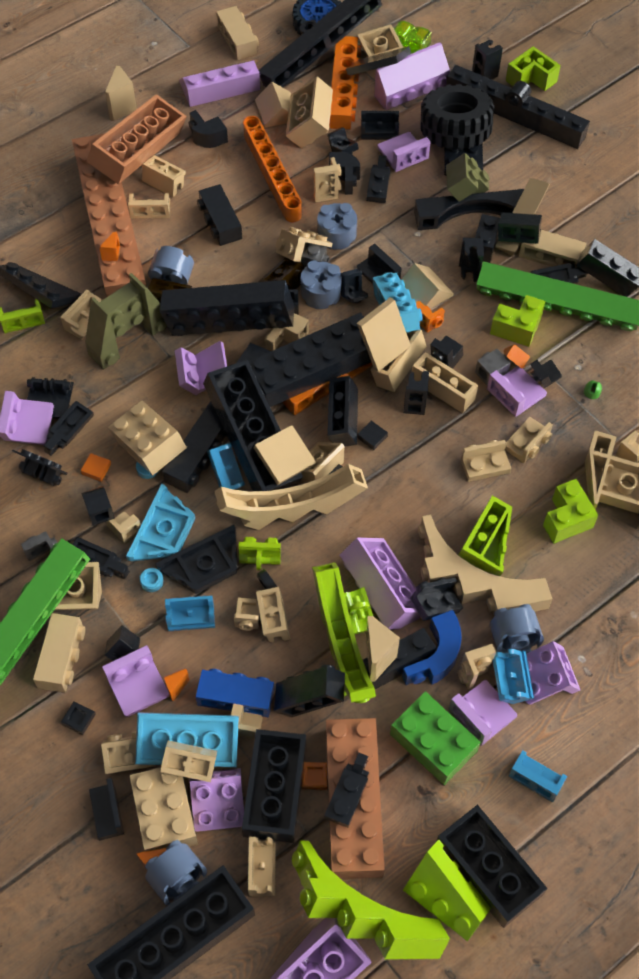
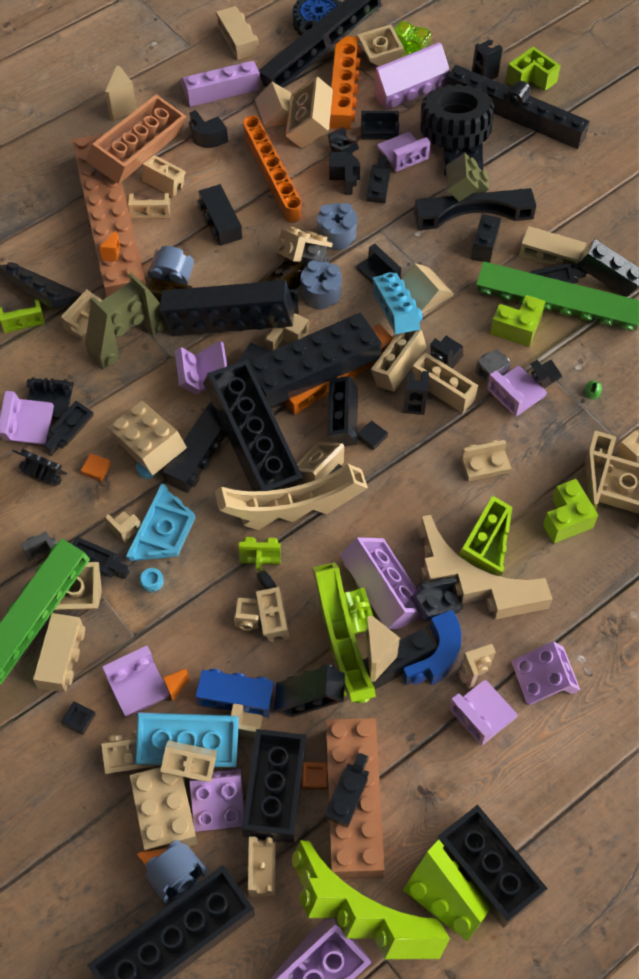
black brick [81,486,115,526] -> none
black panel [89,778,124,841] -> none
black panel [104,625,140,661] -> none
black wing [155,524,237,594] -> none
dark azure hinge [165,596,215,631] -> none
dark azure hinge [207,443,245,490] -> none
tan tile [253,425,316,485] -> none
tan bracket [314,157,341,202] -> none
black bracket [341,268,368,303] -> none
black tile [346,46,411,76] -> none
tan tile [357,297,411,372] -> none
bright green brick [390,691,481,786] -> none
orange bracket [416,301,445,332] -> none
black hinge [459,238,484,282] -> none
sand blue brick [489,604,544,654] -> none
dark azure hinge [493,649,534,704] -> none
tan slope [495,178,550,256] -> none
black hinge [498,213,542,244] -> none
orange slope [503,345,530,369] -> none
tan bracket [505,417,553,463] -> none
dark azure hinge [509,750,567,802] -> none

